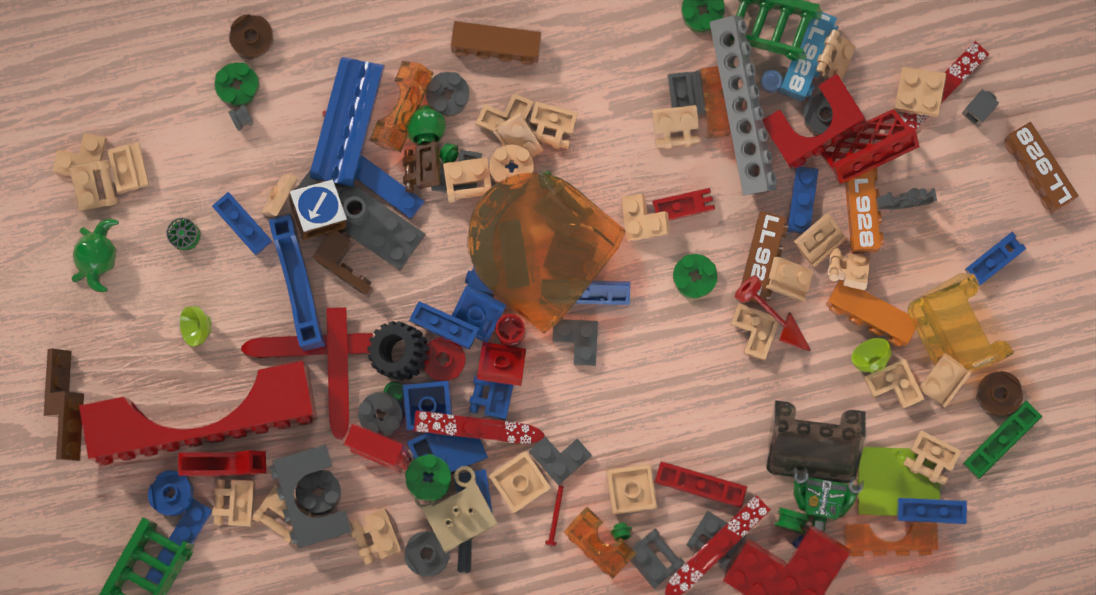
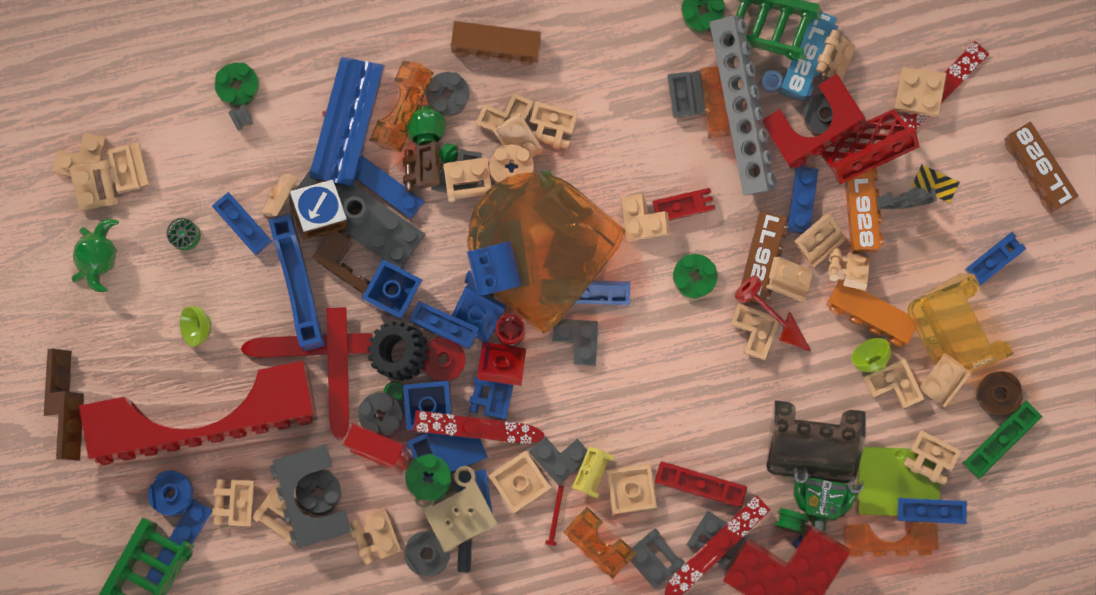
red arch [178,450,266,477] -> none
reddish brown plate [229,14,274,59] -> none
green plate [610,523,632,541] -> none
light nougat plate [652,105,700,149] -> none
dark grey brick [962,89,999,127] -> none
none -> blue brick [362,259,423,320]
none -> blue brick [467,241,522,296]
none -> light yellow hinge [572,447,615,499]
none -> sticker [912,164,960,203]

